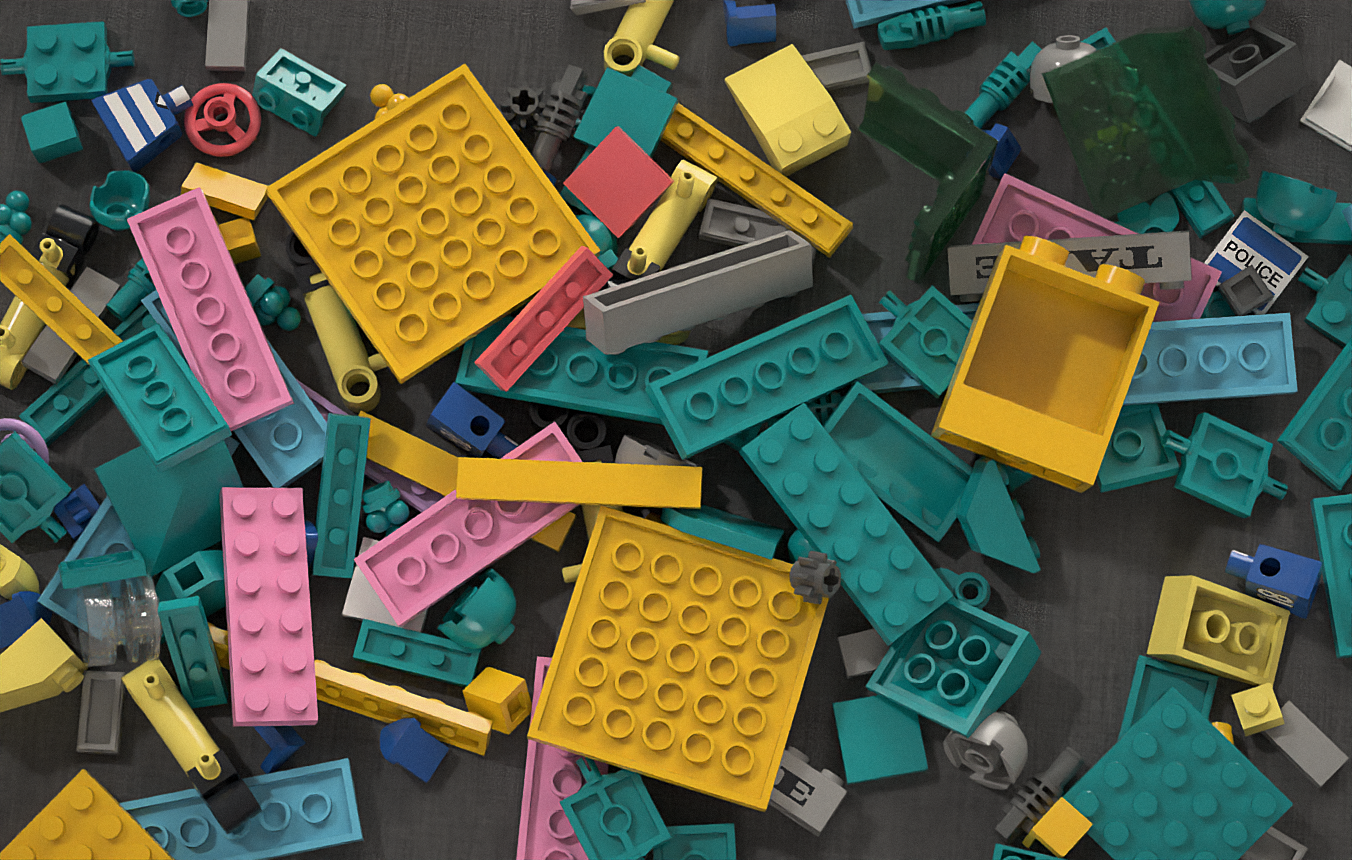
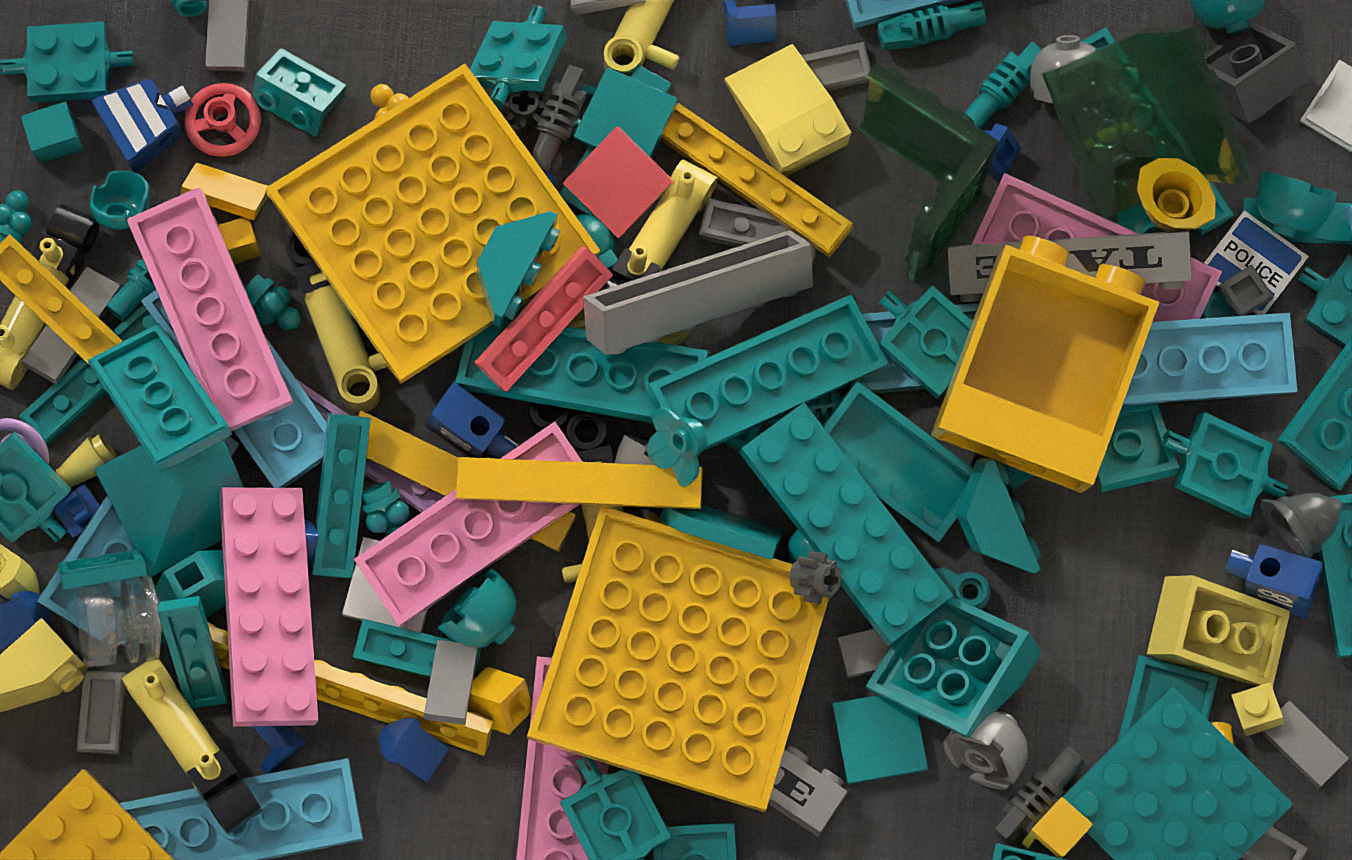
none -> light yellow cone [56,434,118,488]
none -> light grey tile [424,640,478,725]
none -> teal plate [469,5,567,110]
none -> teal slope [477,211,560,329]
none -> teal plate [648,407,707,487]
none -> yellow piece [1137,158,1216,232]
none -> dark grey piece [1260,493,1342,558]

